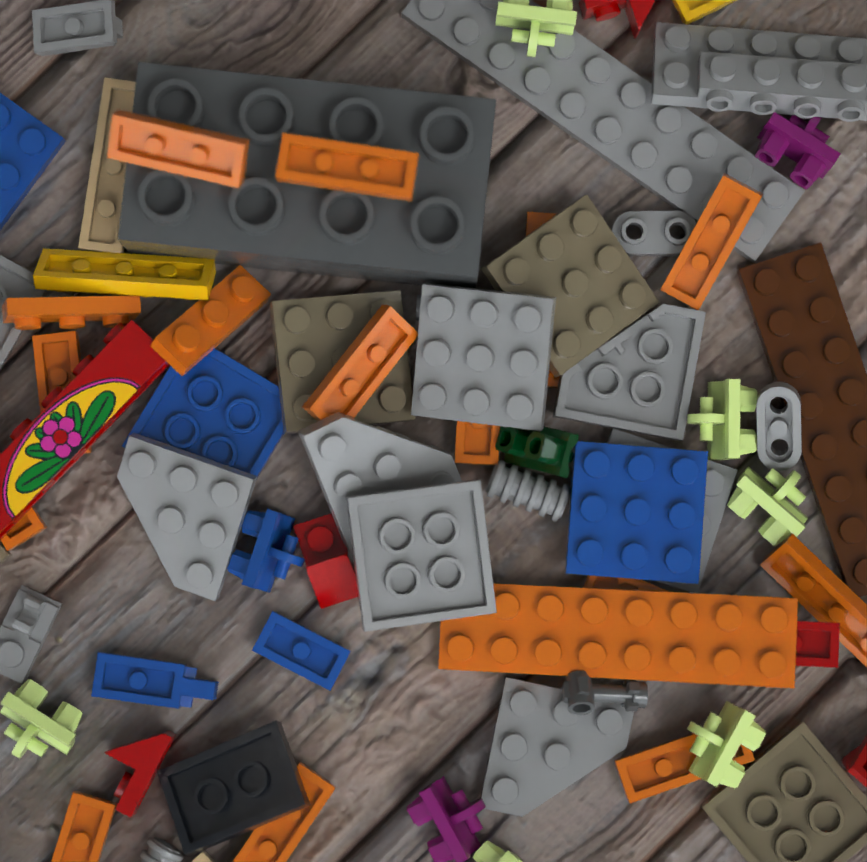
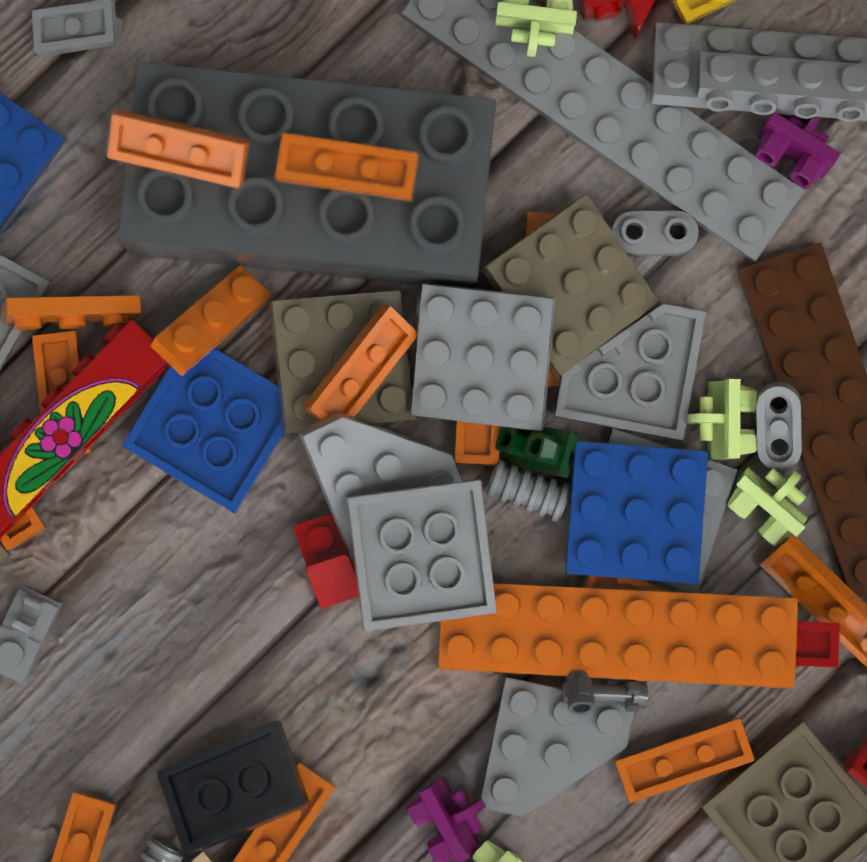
yellowish green hips [0,679,82,759] -> none
yellow plate [33,248,216,300] -> none
tan plate [78,77,136,253] -> none
blue hinge [91,652,219,709] -> none
red slope [104,731,177,818] -> none
light grey plate [117,433,257,601] -> none
blue hips [227,509,305,593] -> none
blue plate [252,611,351,691] -> none
orange plate [660,173,763,310] -> none
yellowish green hips [687,701,766,788] -> none

